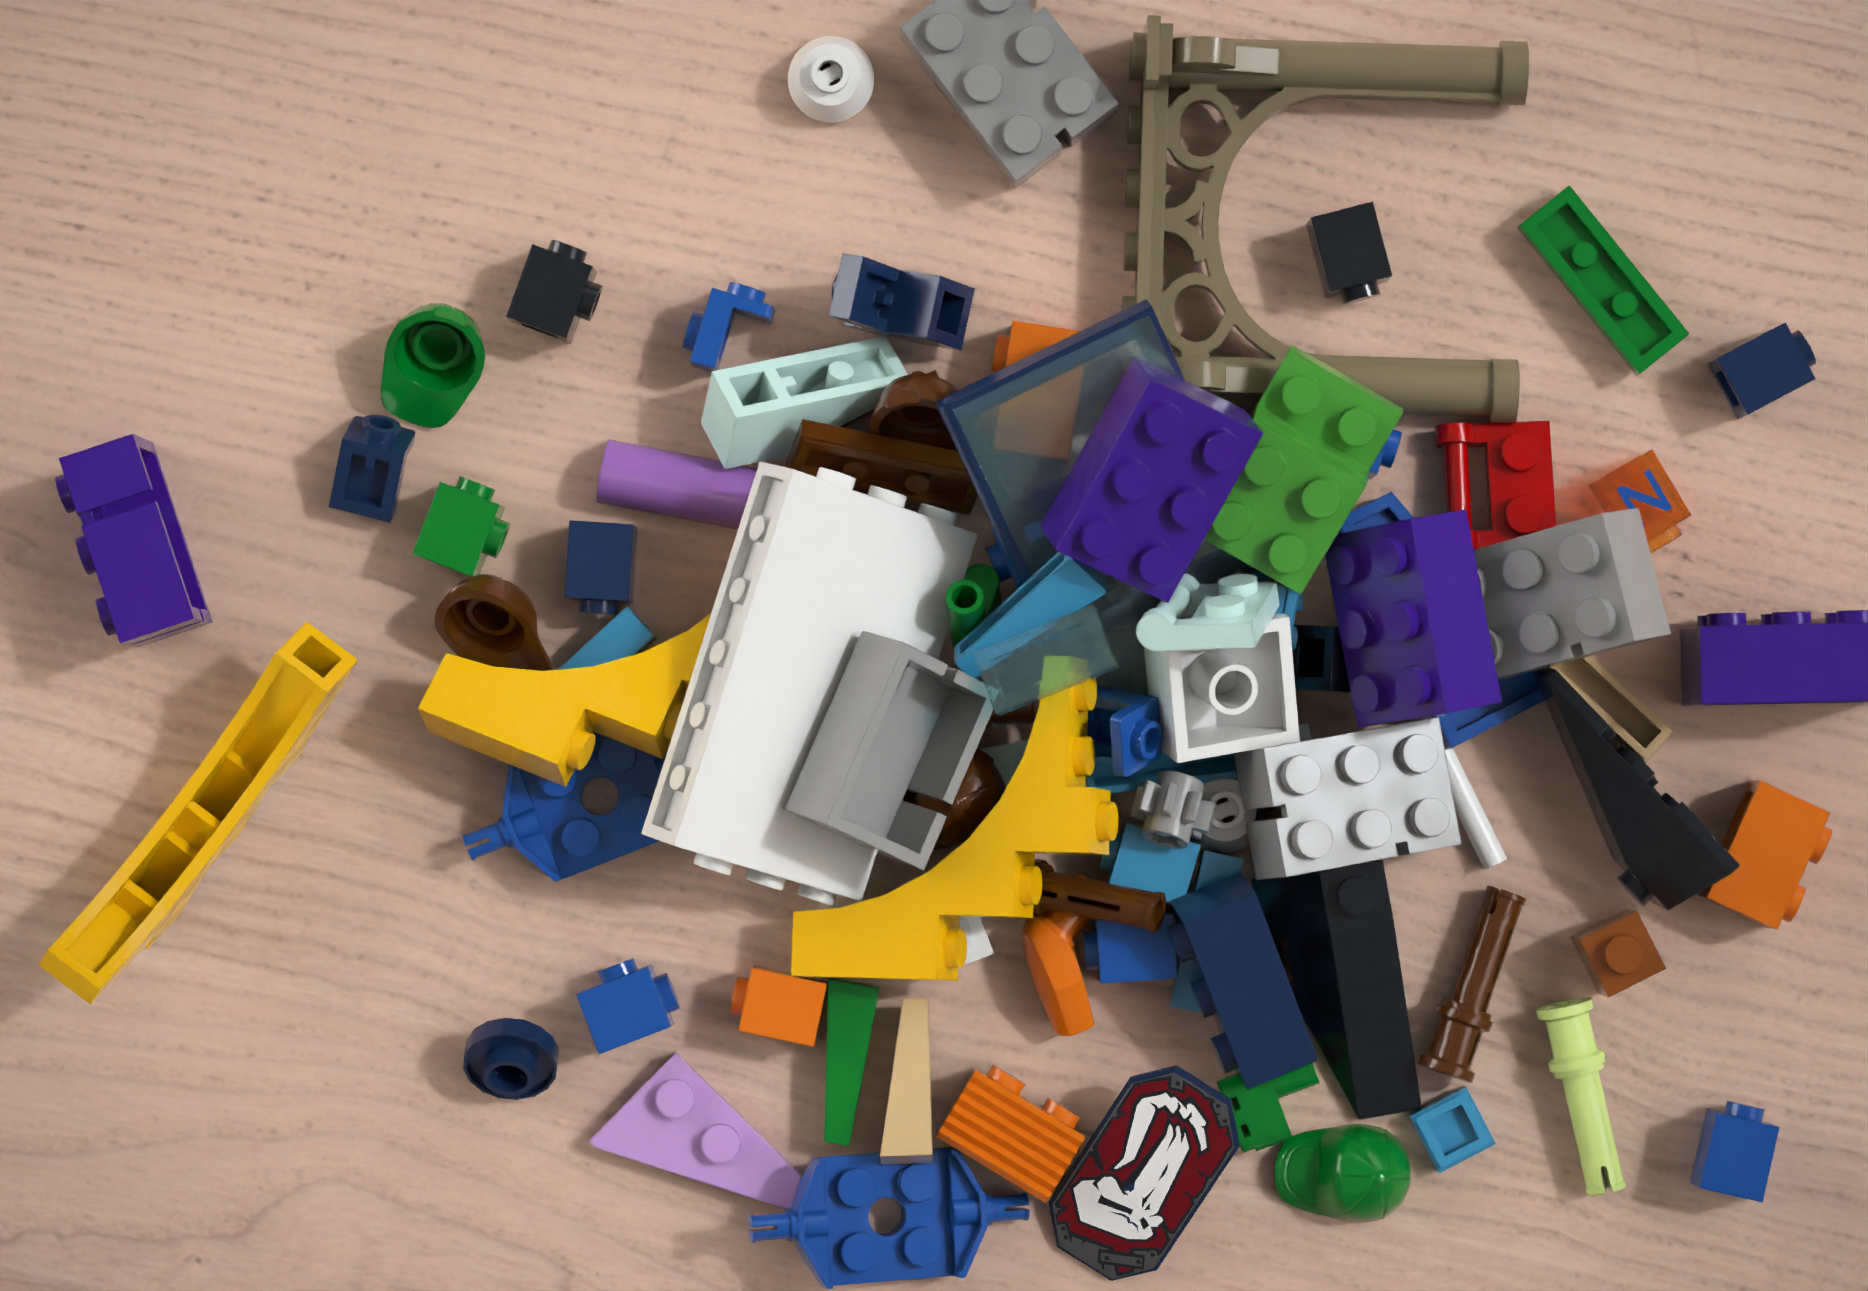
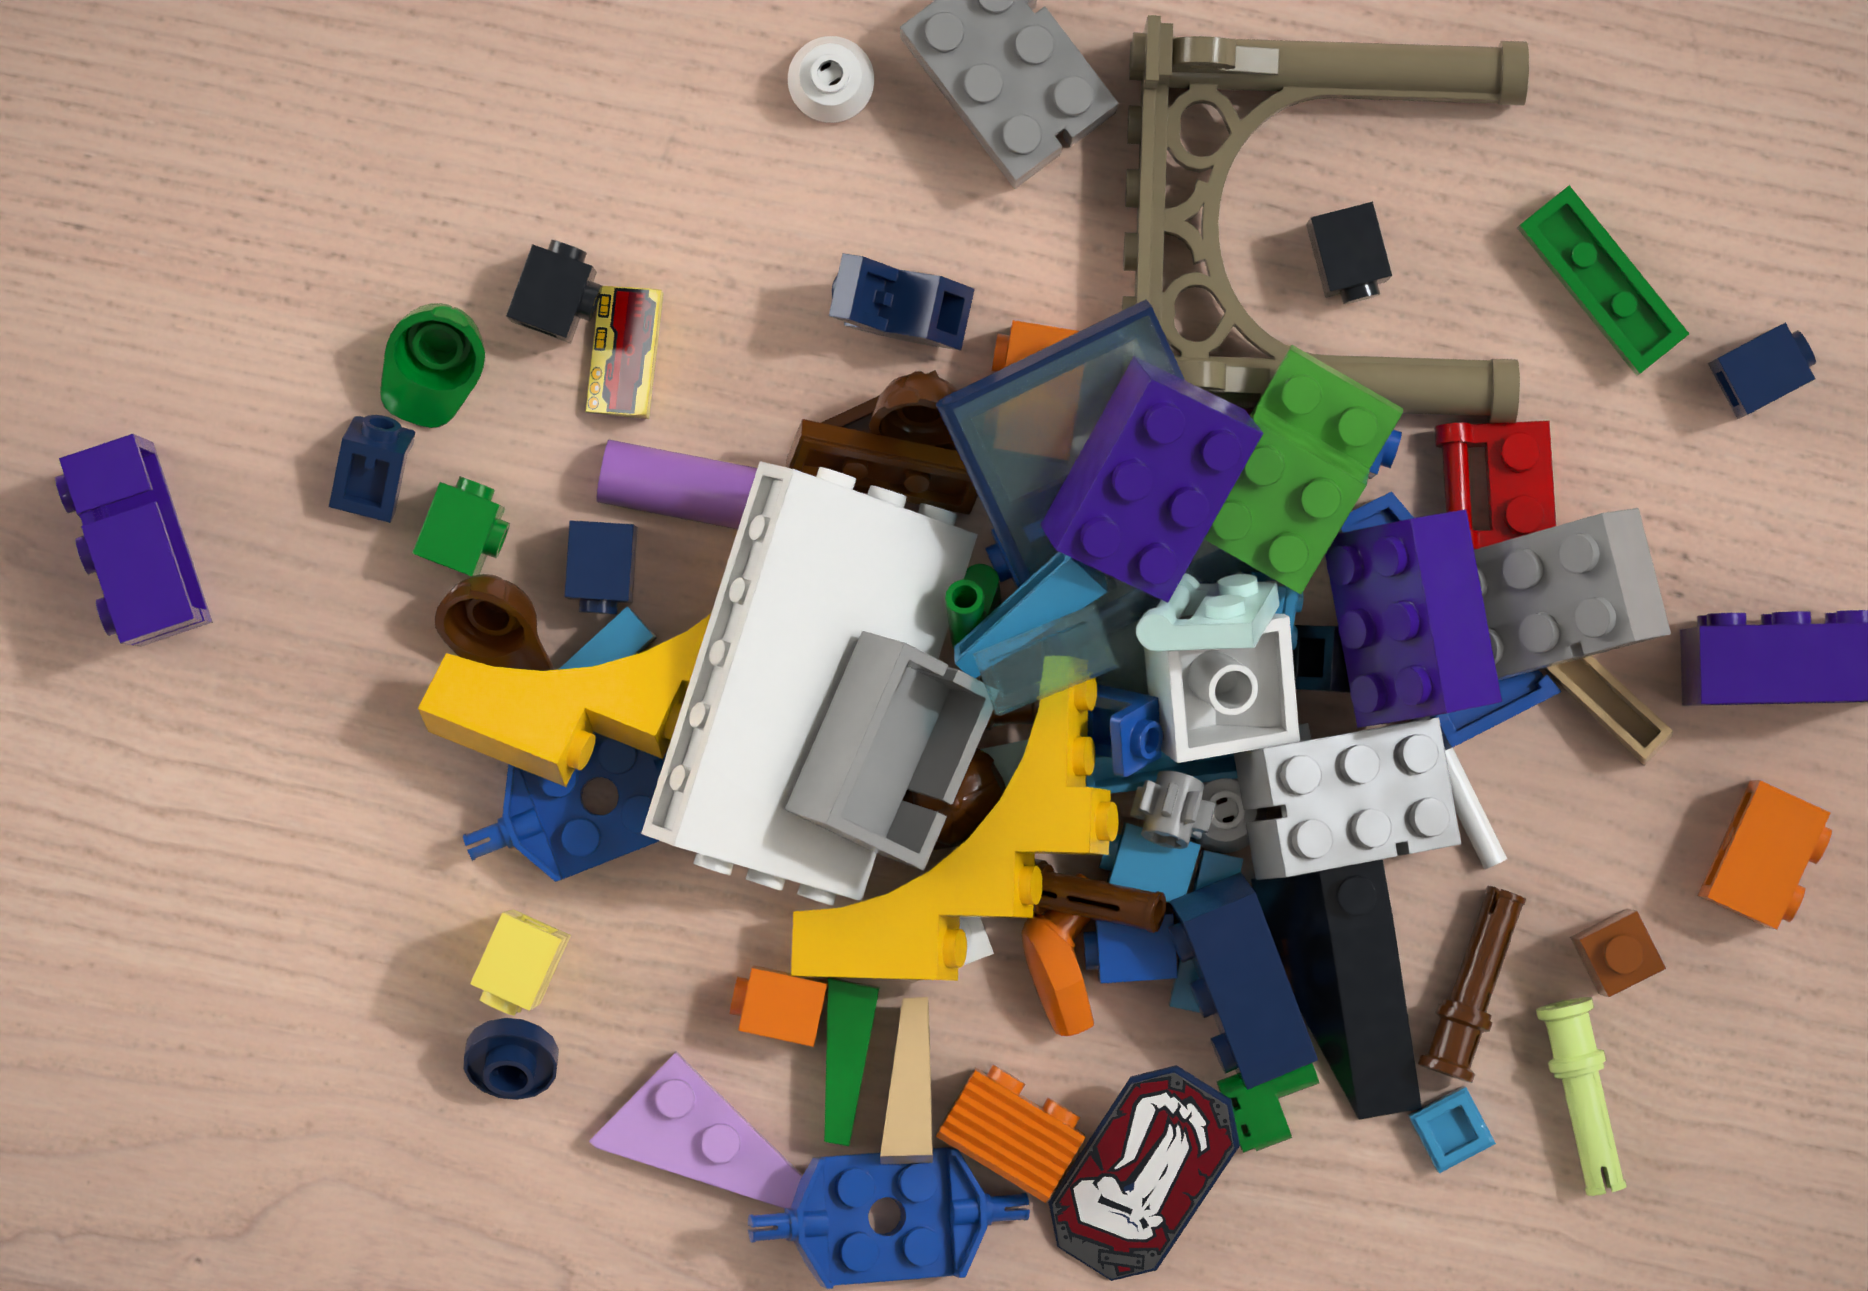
yellow arch [38,621,358,1005] -> none
blue brick [576,958,680,1054] -> none
blue bracket [683,282,775,372] -> none
light aqua slope [701,336,908,469] -> none
green piece [1274,1124,1411,1222] -> none
black wedge [1533,667,1740,910] -> none
clear orange brick [1589,449,1691,553] -> none
blue brick [1690,1101,1780,1203] -> none
none -> light yellow brick [470,909,571,1016]
none -> slope [585,286,663,419]

